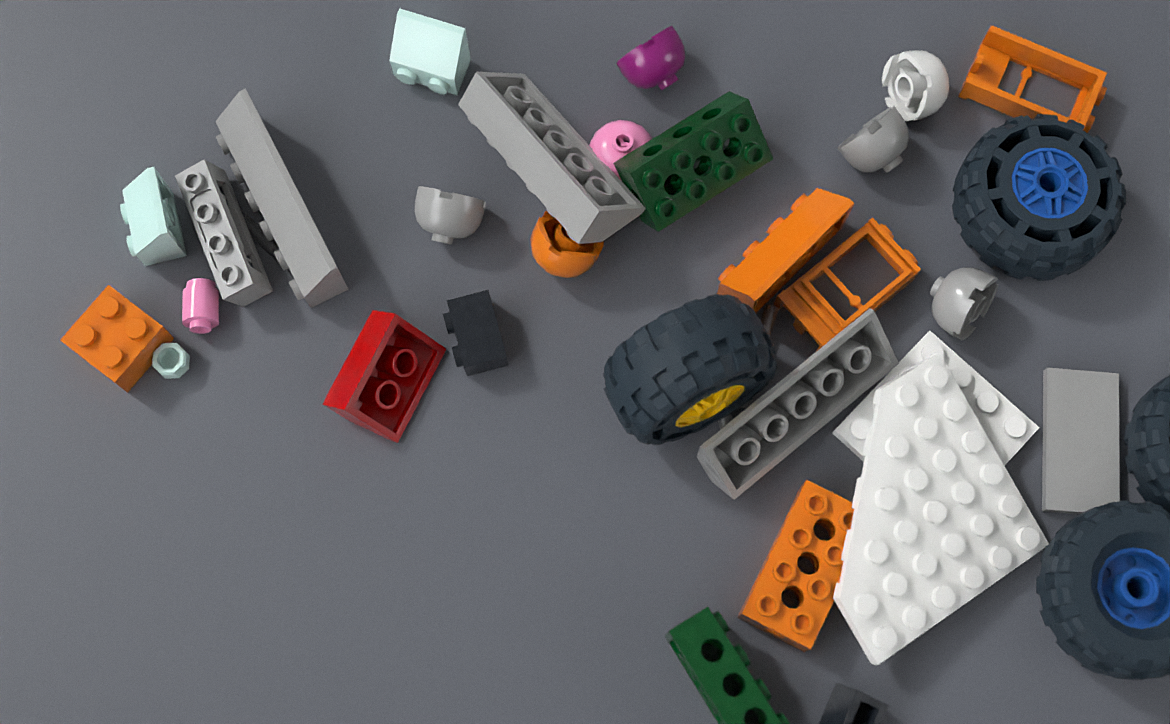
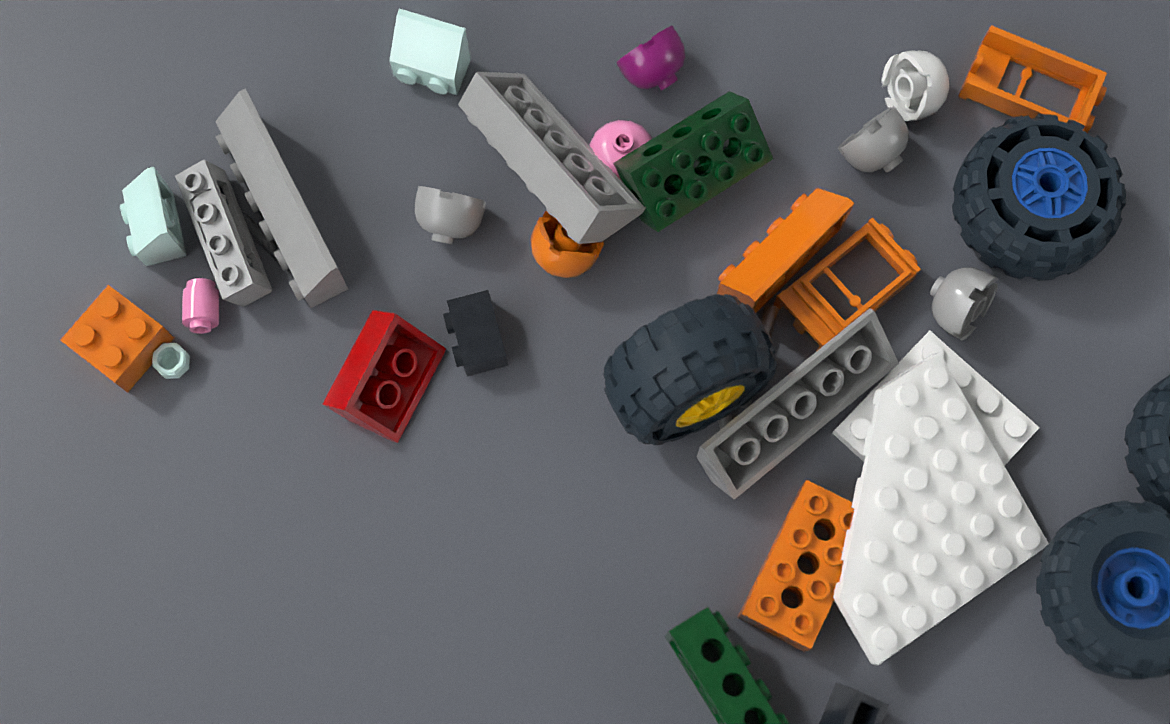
light grey tile [1042,367,1120,515] -> none

